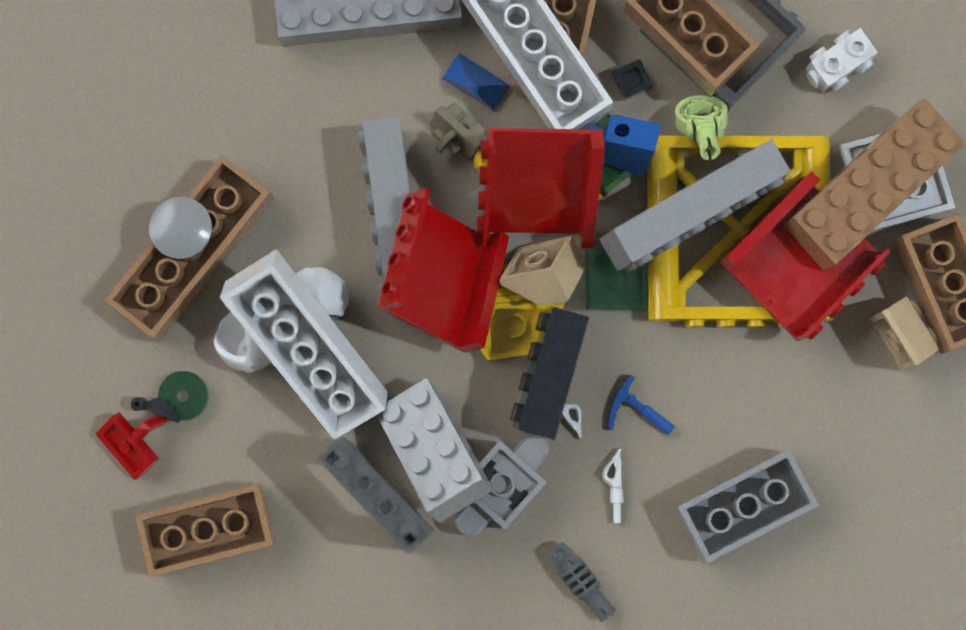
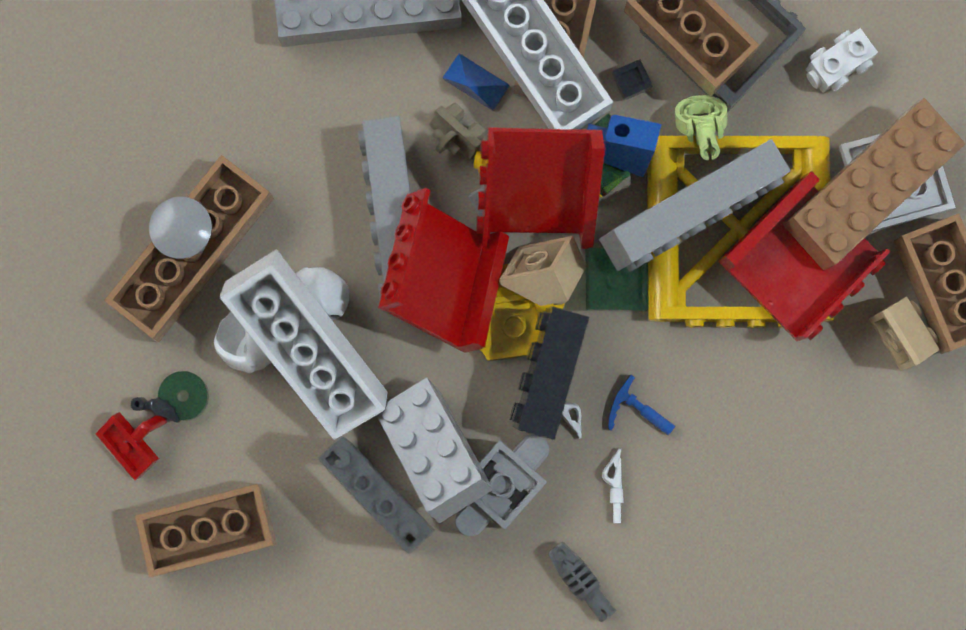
light grey brick [674,449,819,563] -> none

